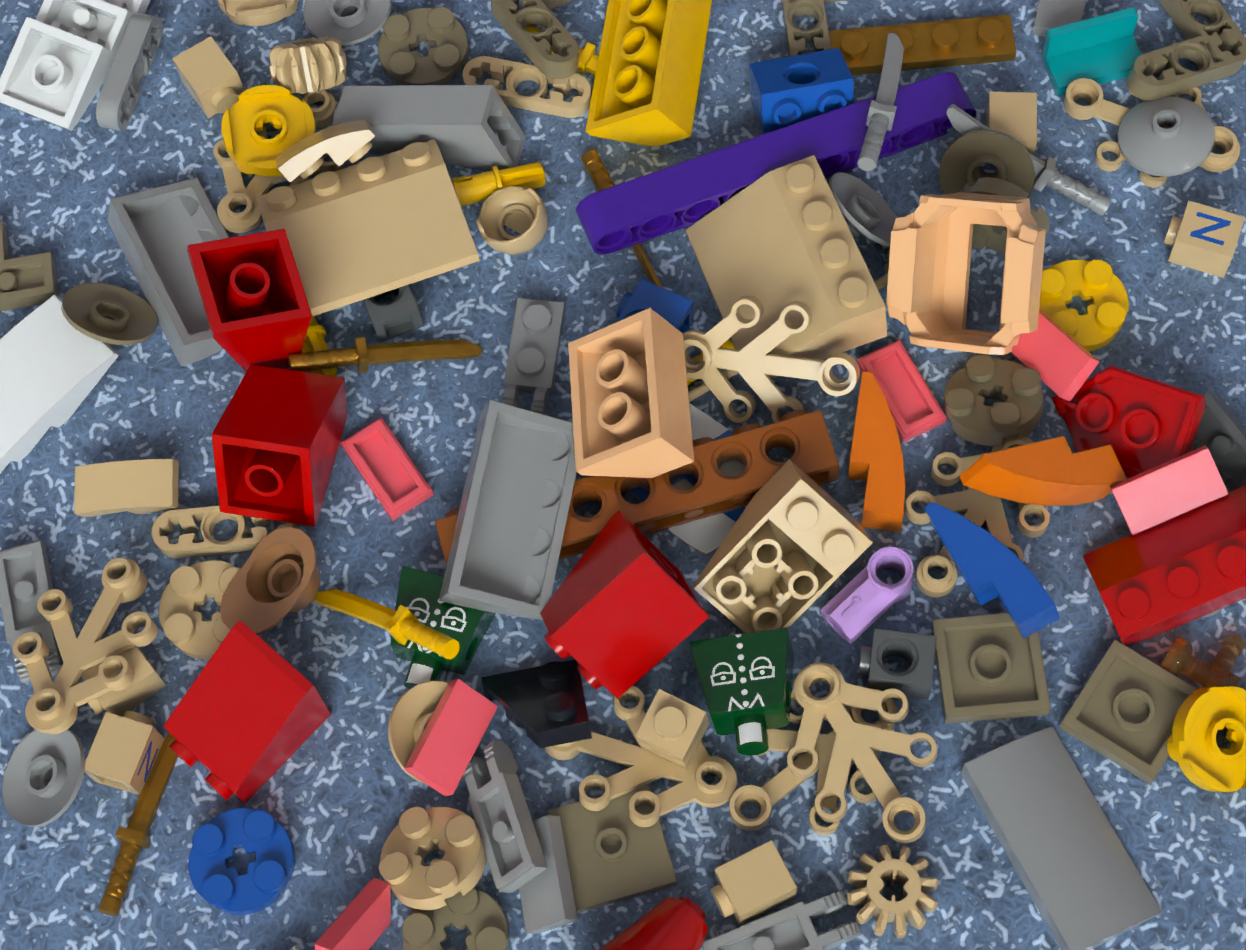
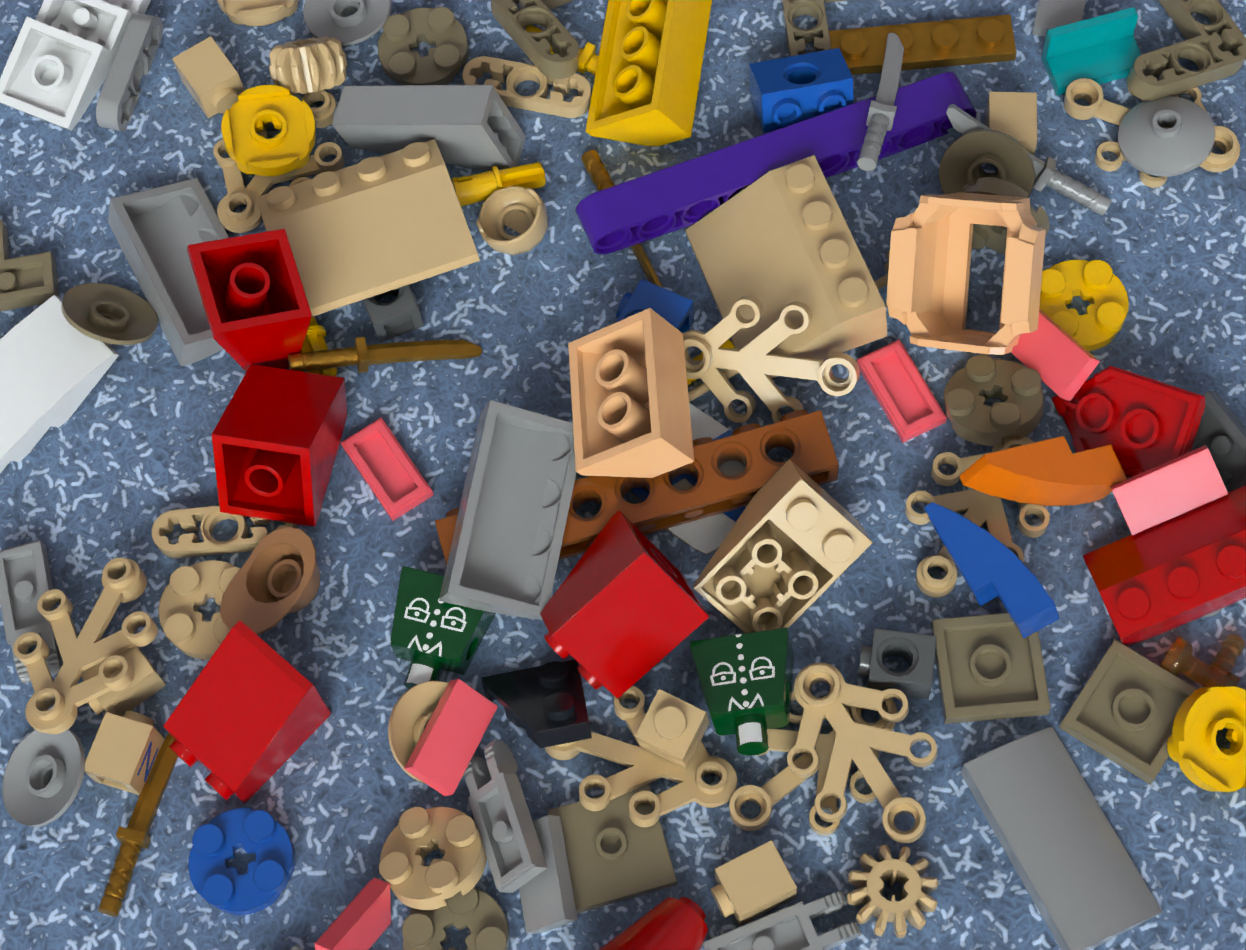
tan slope [74,459,179,517] -> none
slope [276,119,375,182] -> none
yellow sword [314,589,460,659] -> none
light grey hinge [502,298,565,415] -> none
lavender piece [820,546,914,644] -> none
light grey dish [828,172,898,247] -> none
orange slope [848,371,905,532] -> none
tan brick [1164,200,1245,278] -> none

